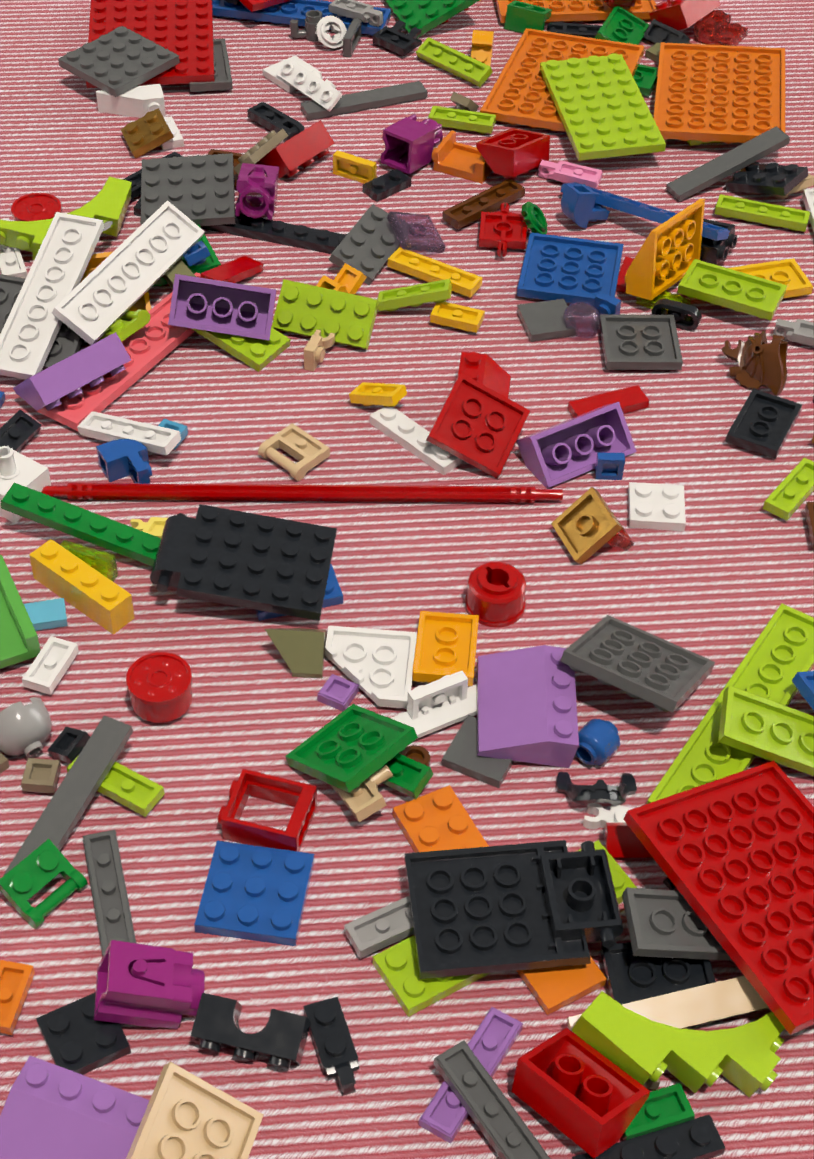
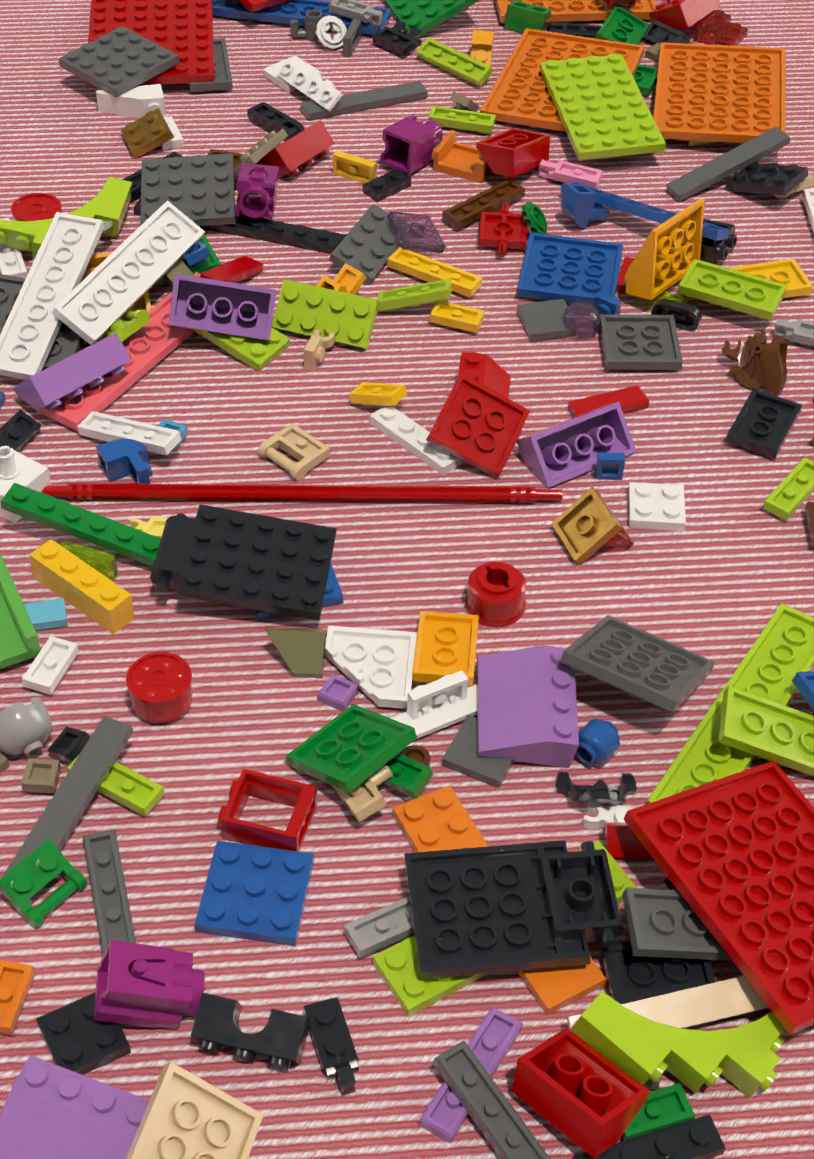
lime plate [714,194,810,232] -> none

